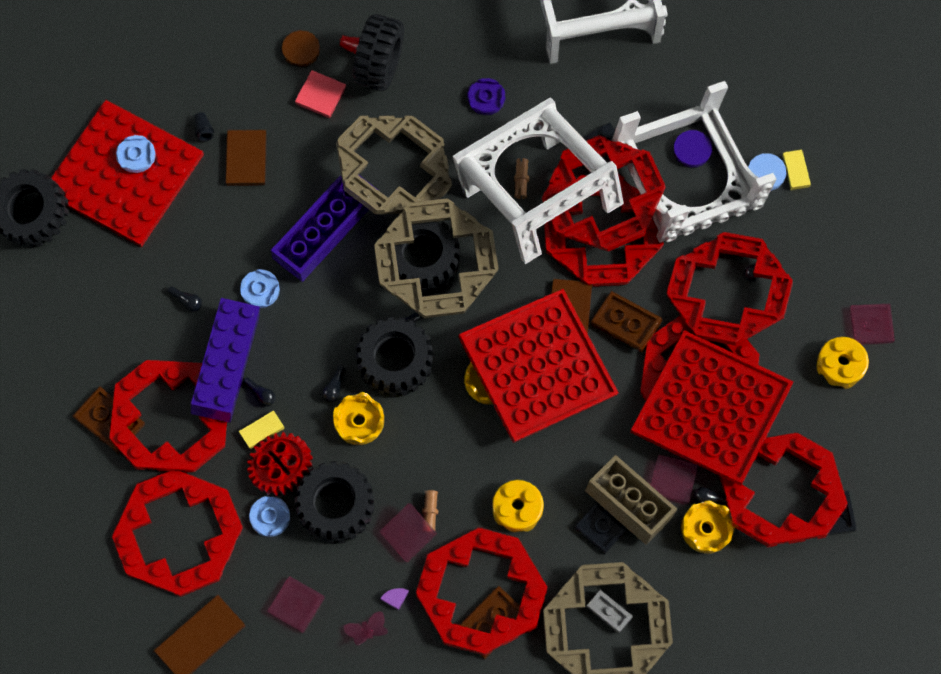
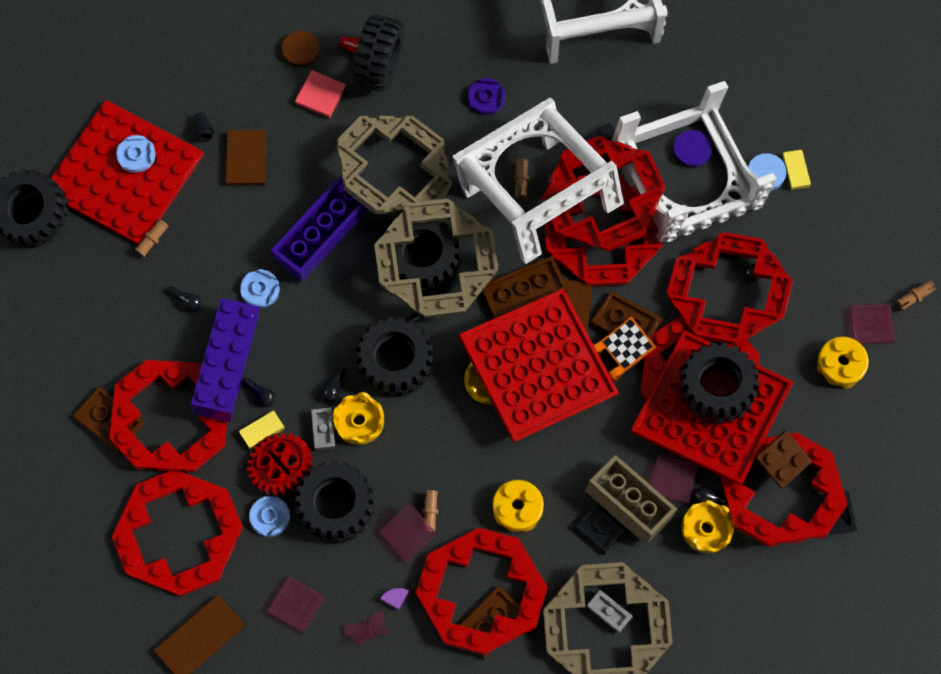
none -> medium nougat pin [135,219,169,257]
none -> light grey plate [311,408,335,450]
none -> reddish brown tile [482,256,568,319]
none -> flag [594,317,656,381]
none -> black tyre [679,342,759,424]
none -> reddish brown plate [755,430,812,488]
none -> medium nougat pin [896,280,936,311]

